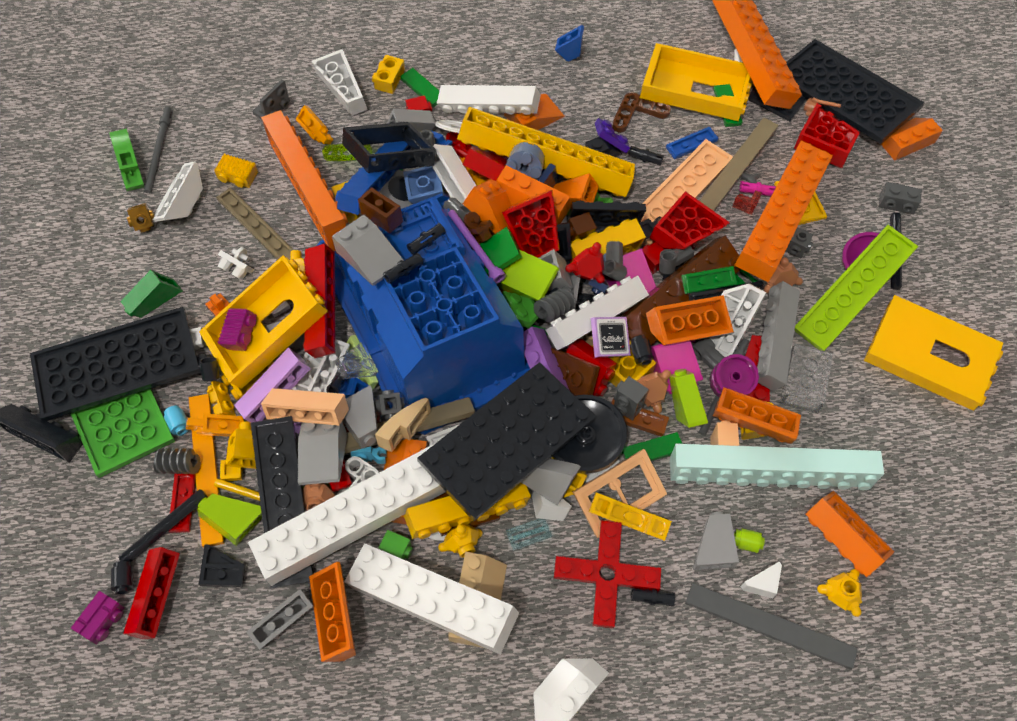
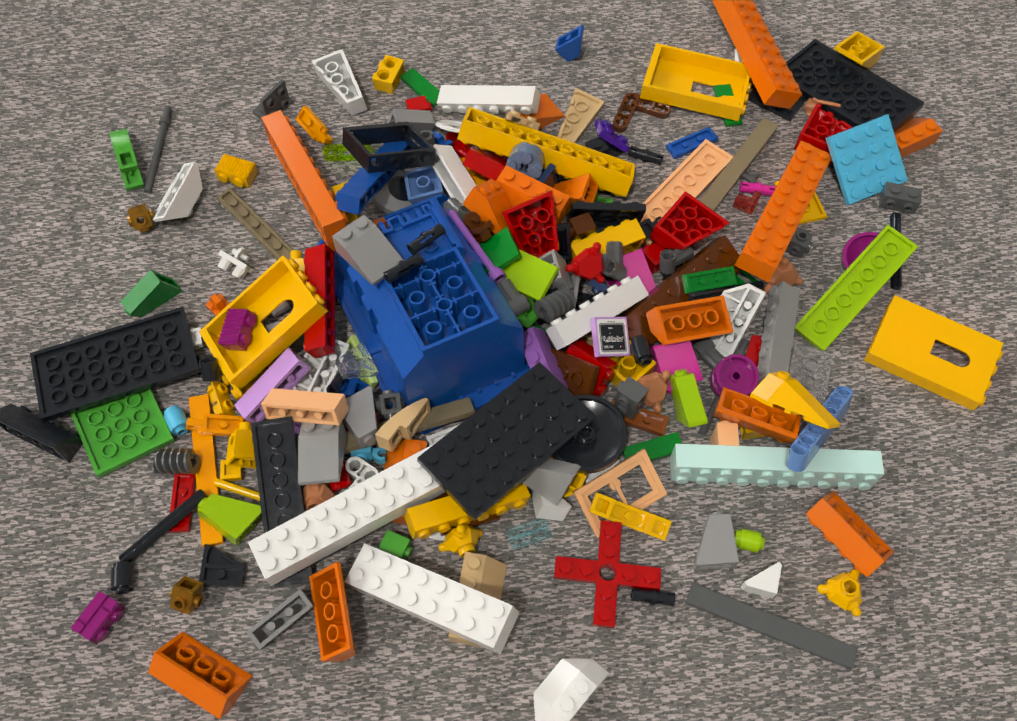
red brick [123,547,180,639] -> none
reddish brown brick [358,187,403,233] -> none
none -> orange slope [148,631,253,719]
none -> pearl gold brick [169,576,204,615]
none -> dark grey piece [496,278,530,316]
none -> tan wing [504,110,540,130]
none -> tan wing [557,88,605,143]
none -> yellow wedge [750,370,841,429]
none -> medium blue beam [786,386,853,472]
none -> medium azure plate [826,114,908,205]
none -> yellow slope [834,31,885,69]

